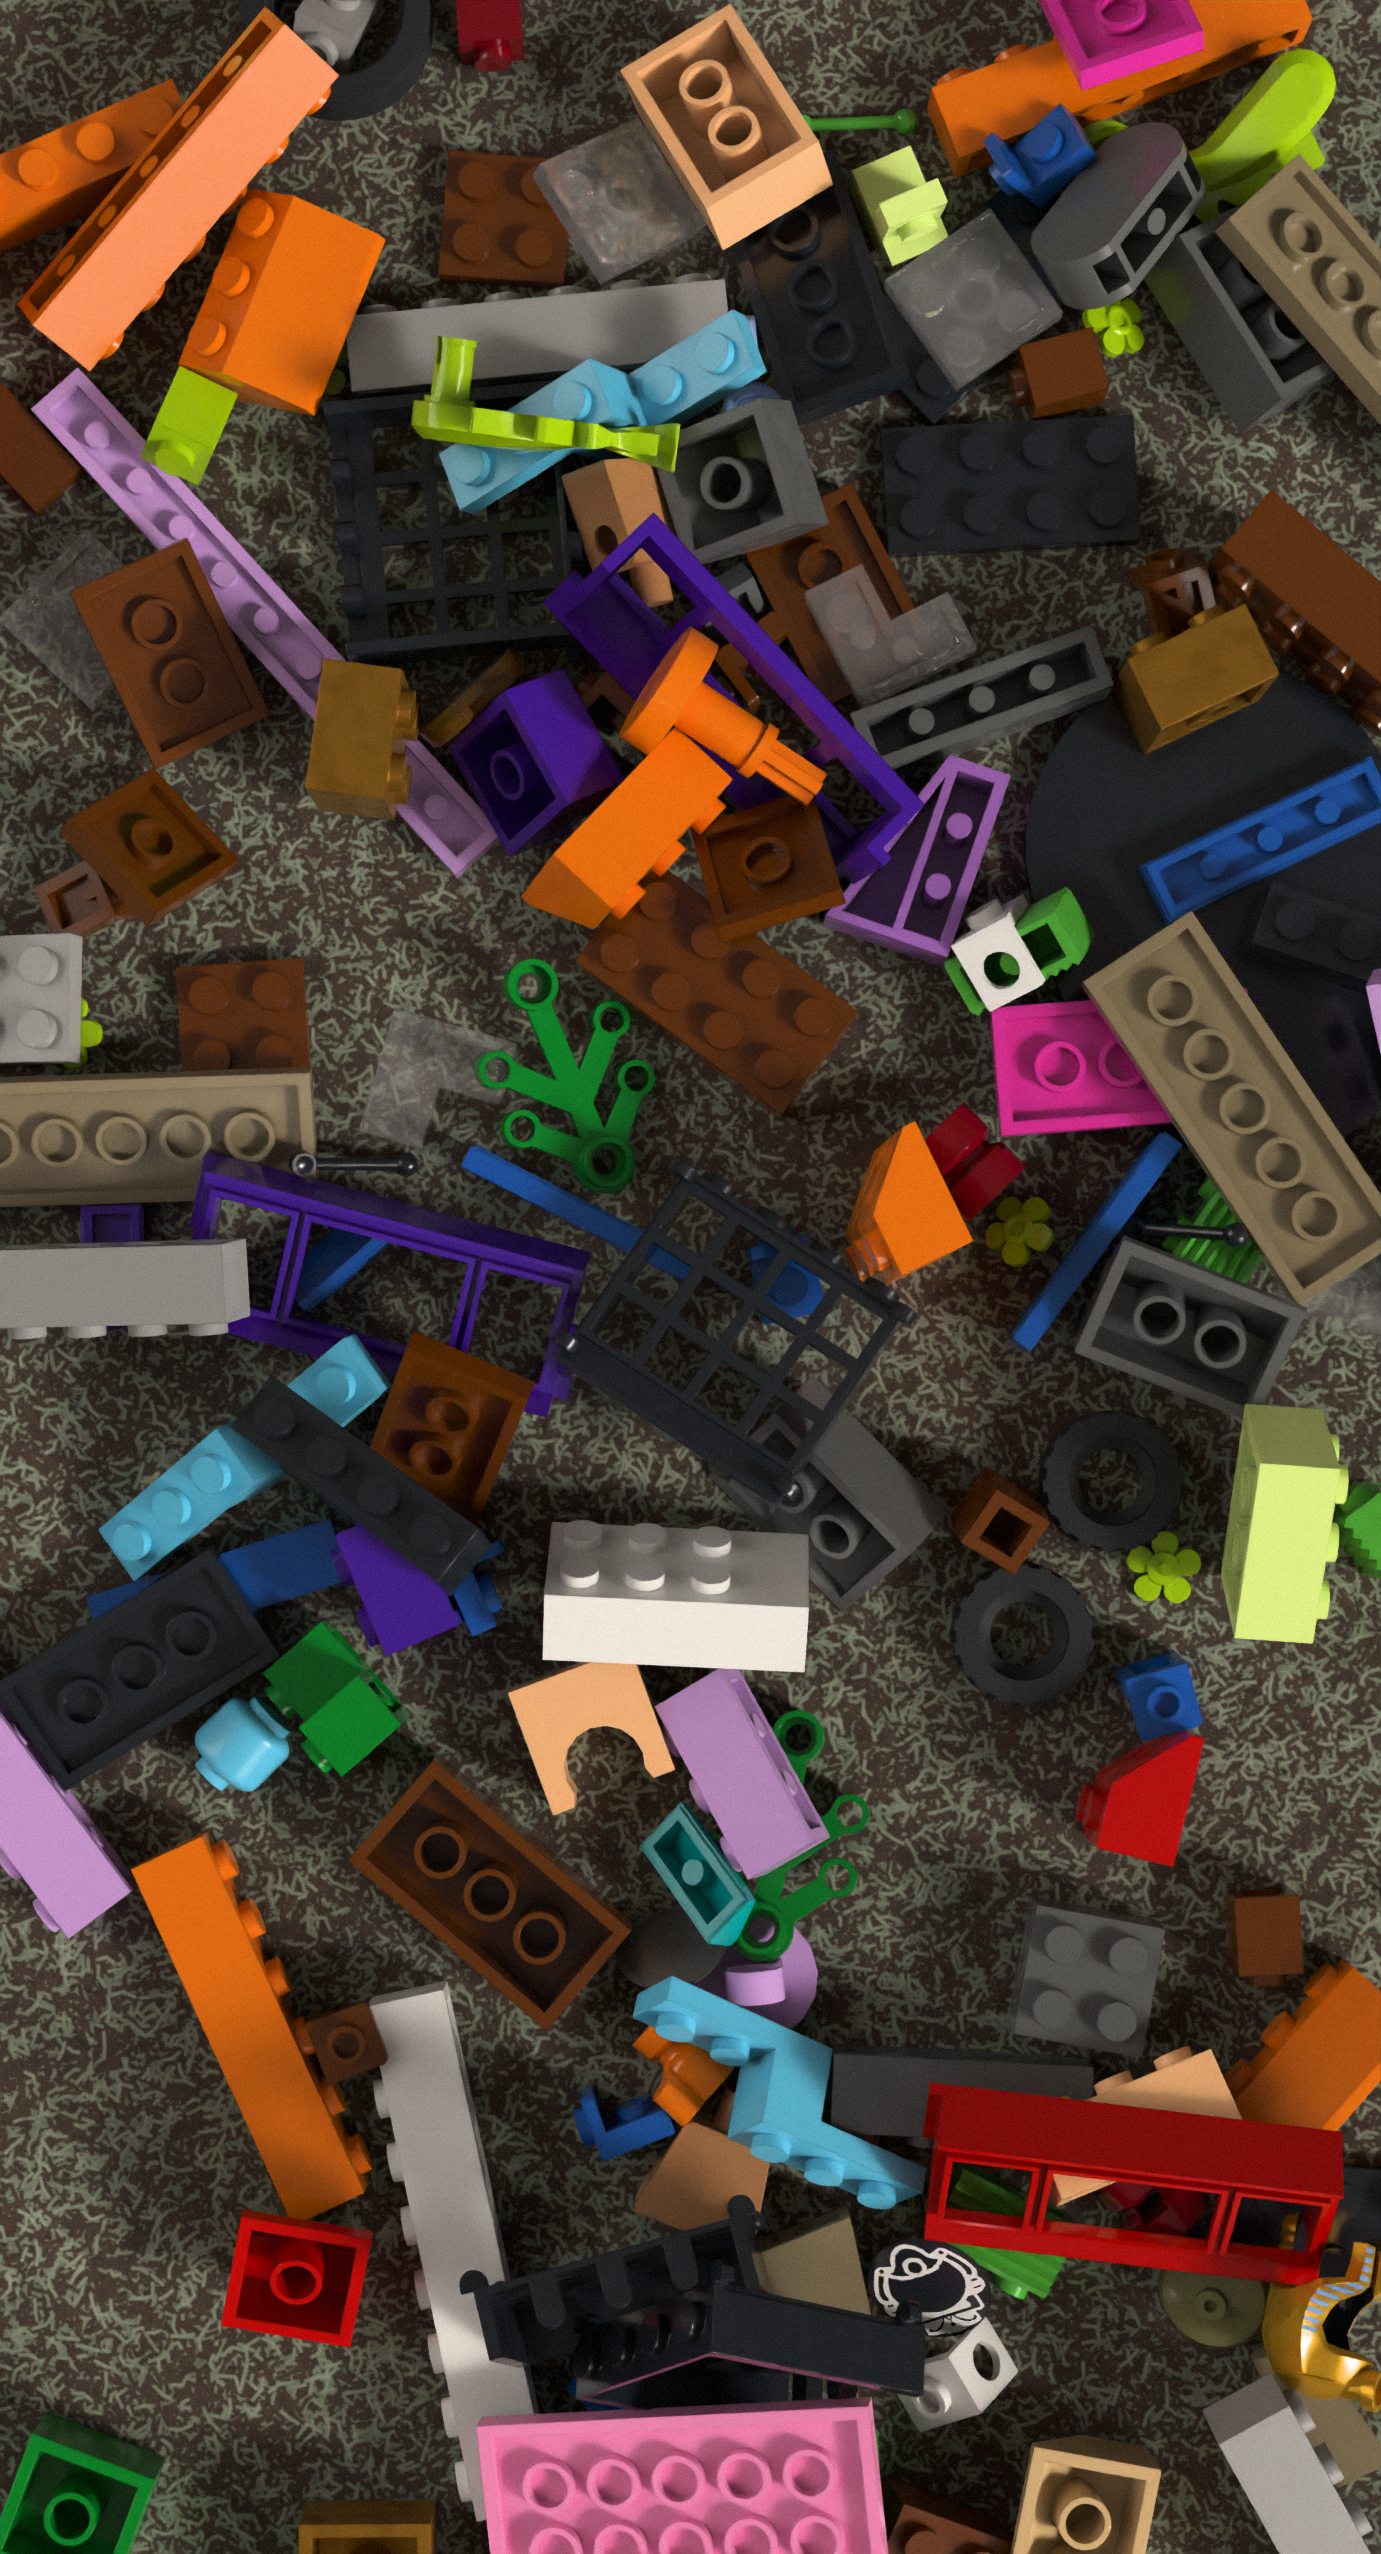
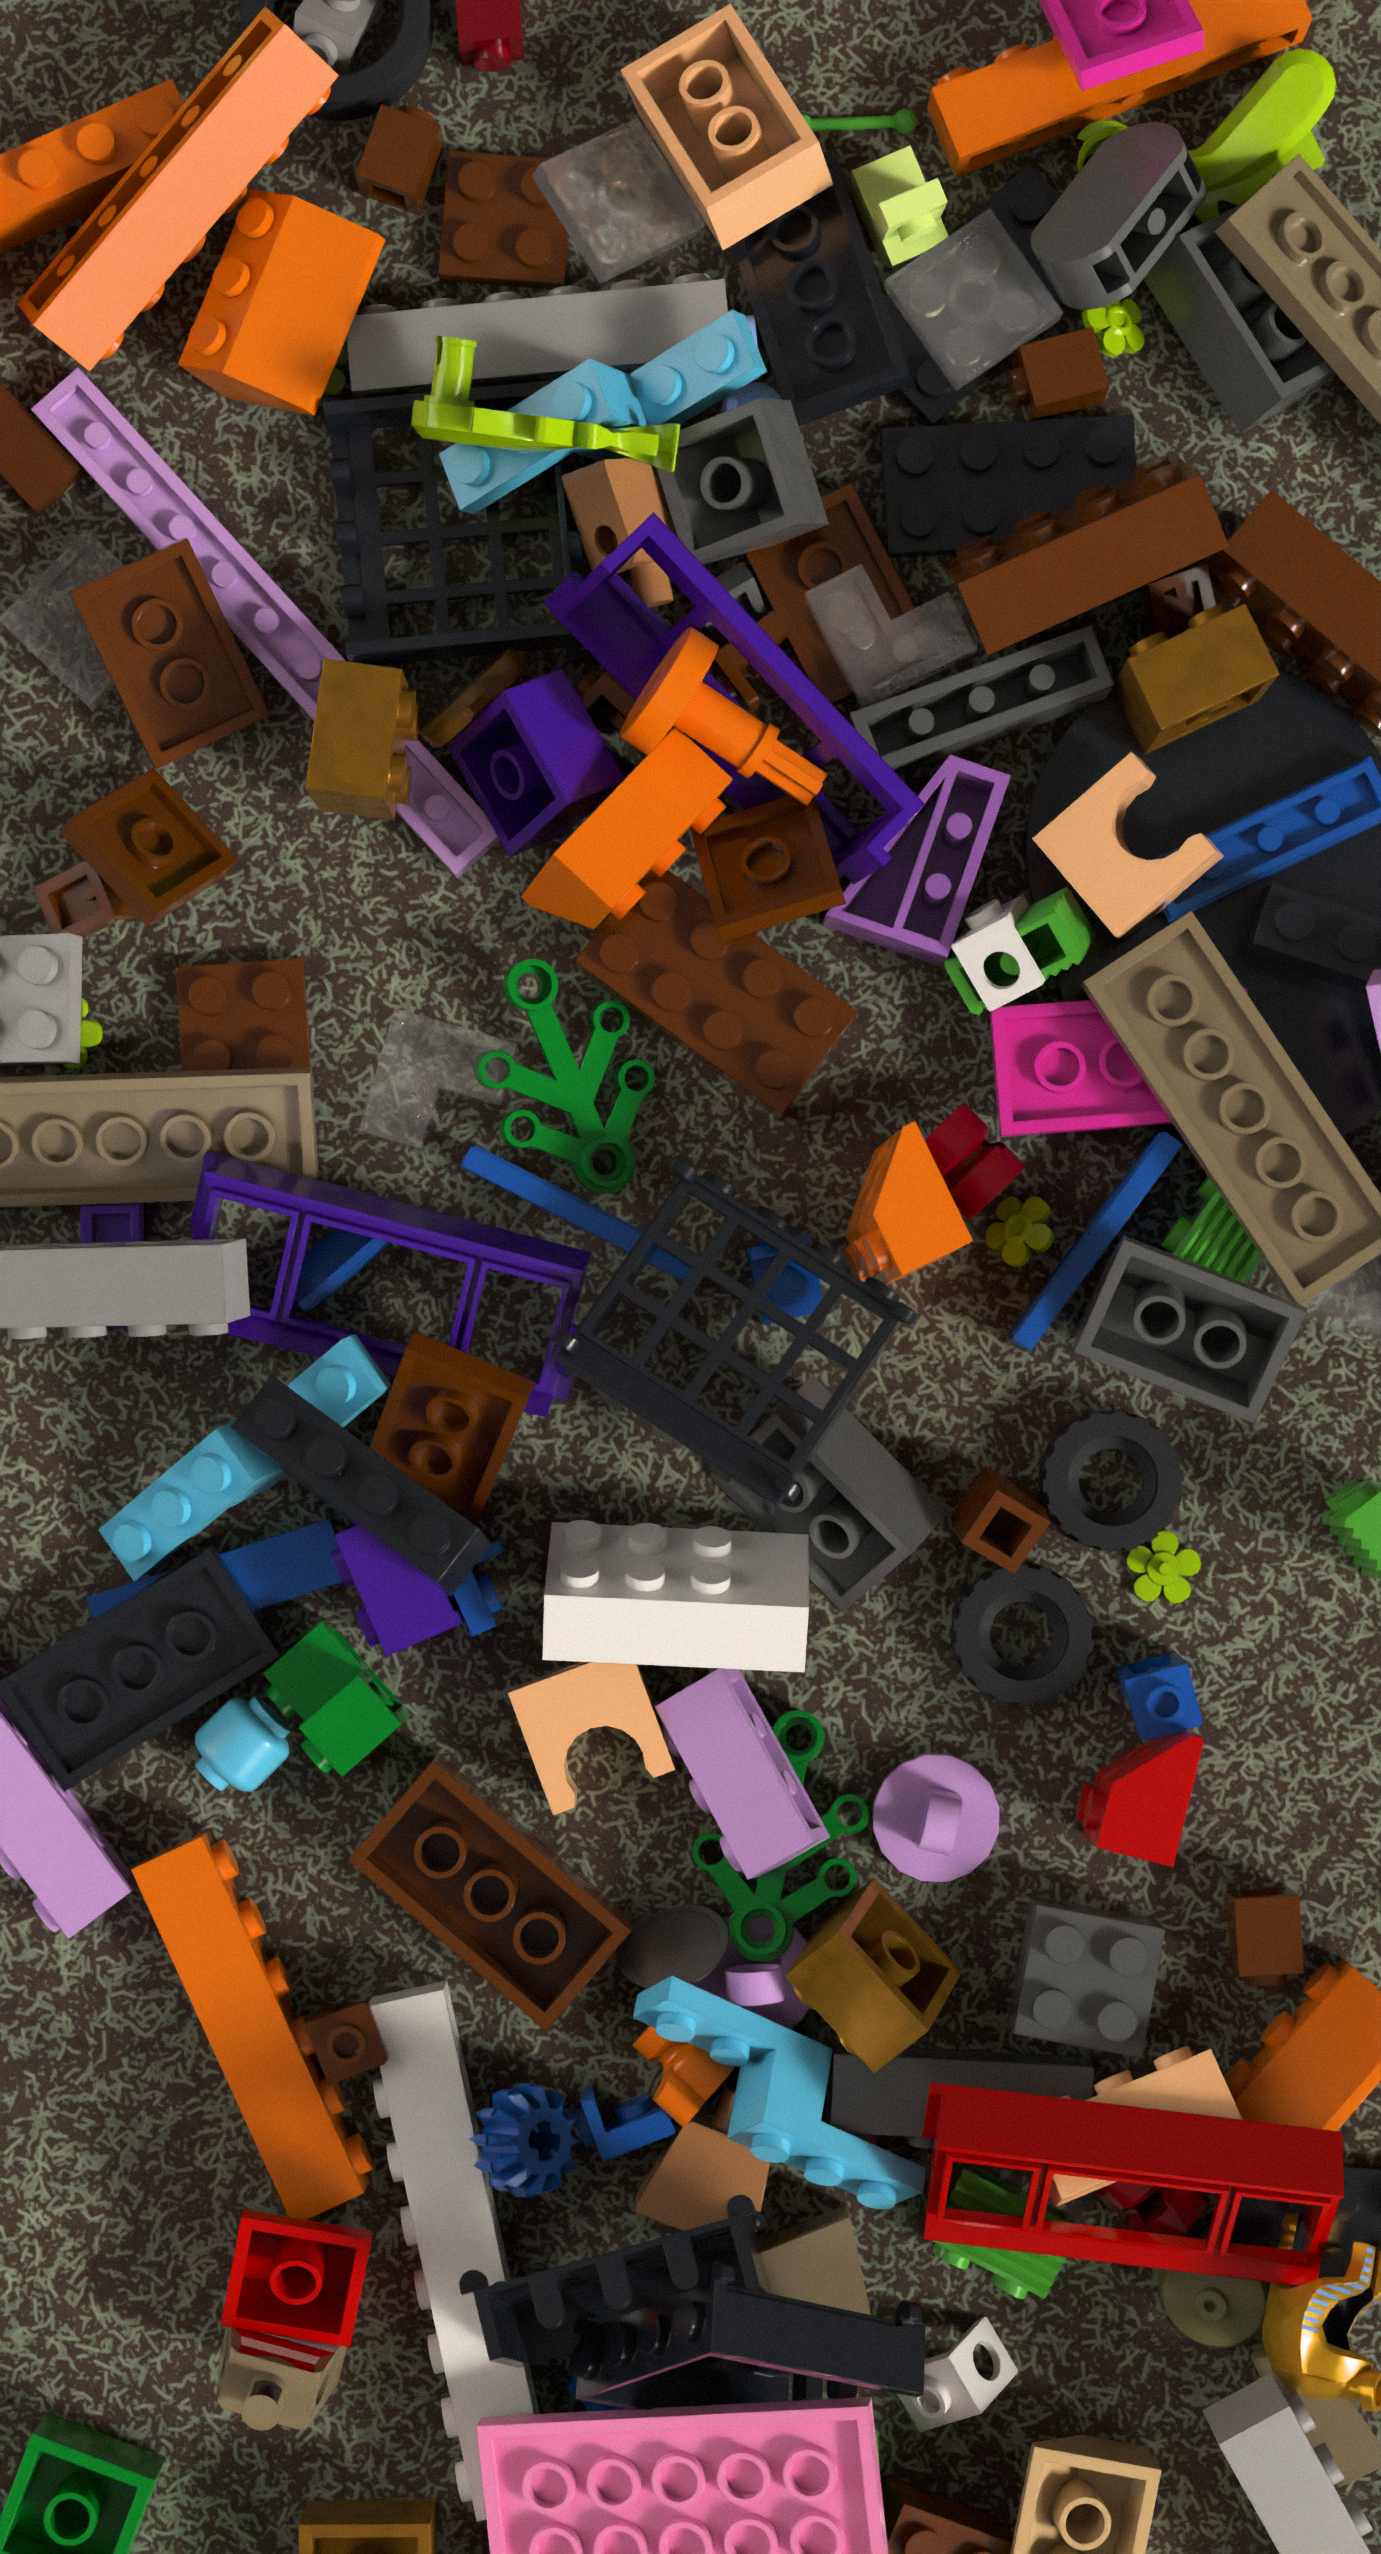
lime brick [140,366,238,486] -> none
black hinge [288,1150,419,1178] -> none
teal slope [640,1802,756,1946] -> none
black sticker [867,2239,991,2337] -> none
blue bracket [983,103,1098,208] -> none
black hinge [1122,1213,1249,1248] -> none
yellowish green brick [1221,1404,1349,1644] -> none
none -> dark tan torso [217,2327,347,2431]
none -> reddish brown brick [355,104,445,216]
none -> blue gear [469,2083,584,2198]
none -> pearl gold brick [785,1877,962,2073]
none -> lavender tile [872,1753,999,1882]
none -> reddish brown brick [946,455,1229,655]
none -> light nougat piece [1032,752,1224,941]

